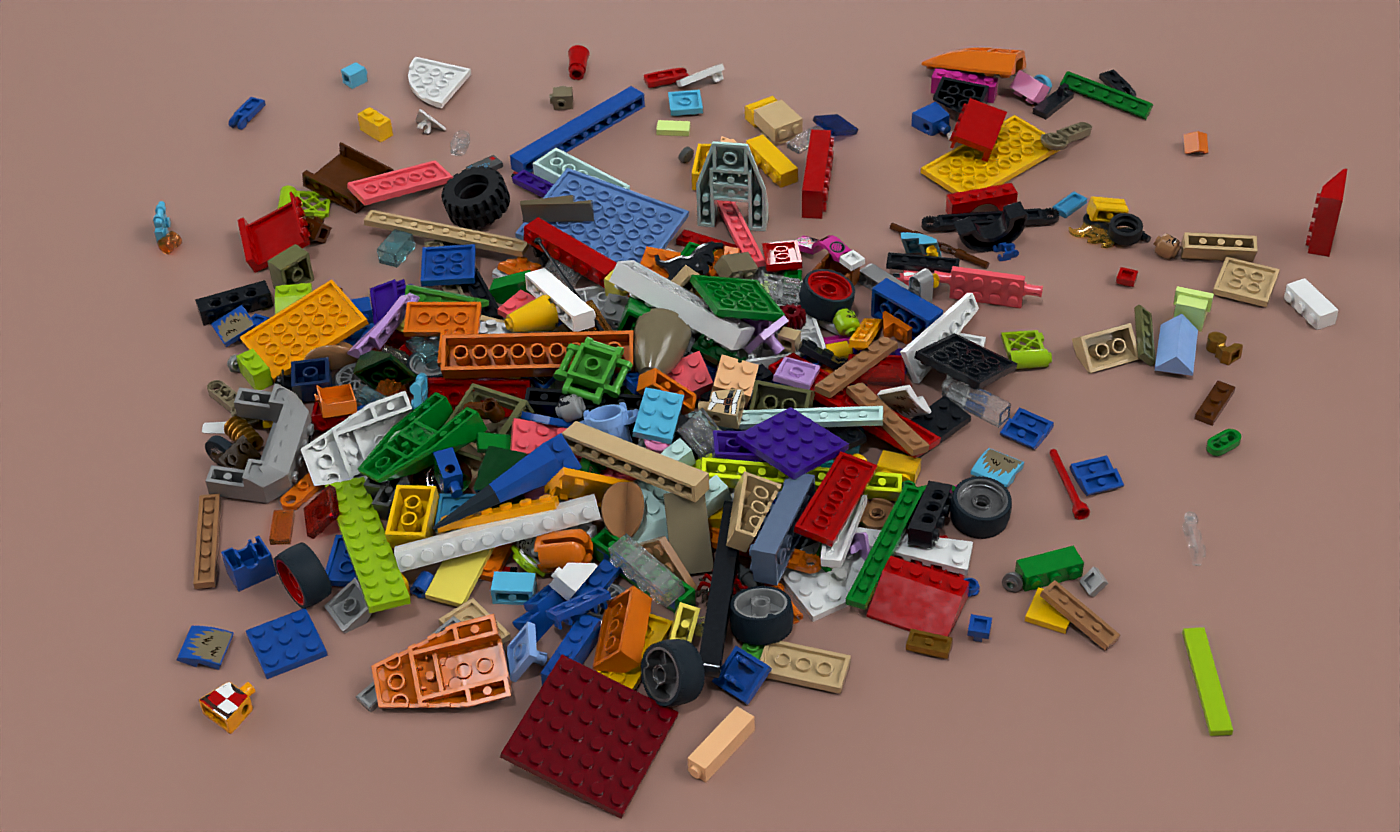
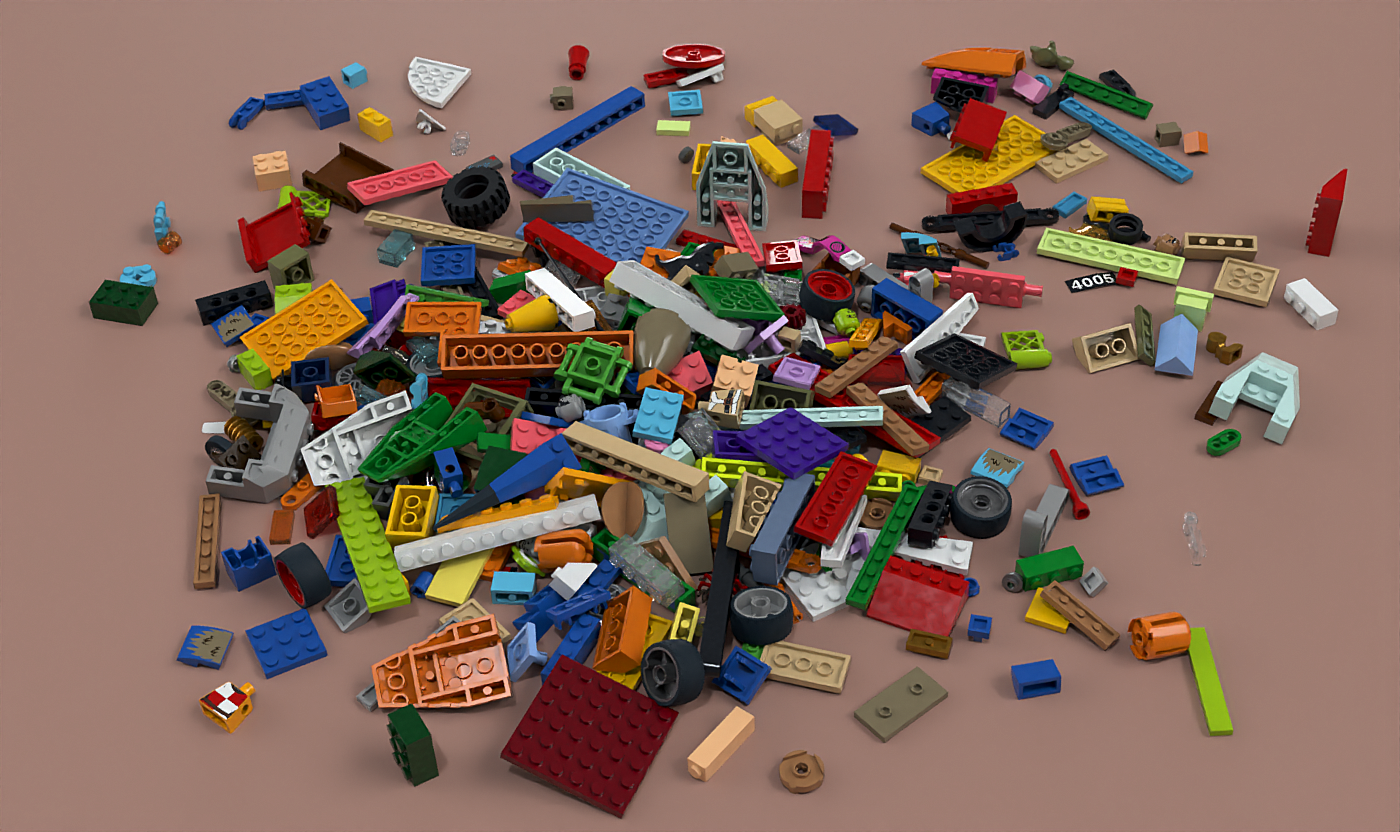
none -> dark green brick [89,280,158,326]
none -> medium azure plate [120,264,157,286]
none -> light nougat piece [252,151,292,191]
none -> blue plate [264,89,304,110]
none -> blue brick [300,76,350,130]
none -> dark green brick [386,703,439,787]
none -> red dish [662,44,725,69]
none -> medium nougat plate [779,750,824,794]
none -> dark tan plate [854,666,948,743]
none -> light grey head [857,285,875,312]
none -> orange hinge [914,371,953,406]
none -> tan tile [918,465,943,485]
none -> blue brick [1011,659,1062,700]
none -> light grey beam [1018,484,1070,557]
none -> olive animal [1030,41,1074,71]
none -> tan plate [1035,139,1109,184]
none -> yellowish green plate [1037,227,1185,285]
none -> dark azure plate [1059,97,1193,183]
none -> black sticker [1065,272,1117,293]
none -> orange cylinder [1128,611,1191,660]
none -> dark tan brick [1154,122,1182,147]
none -> light aqua wedge [1208,352,1300,445]

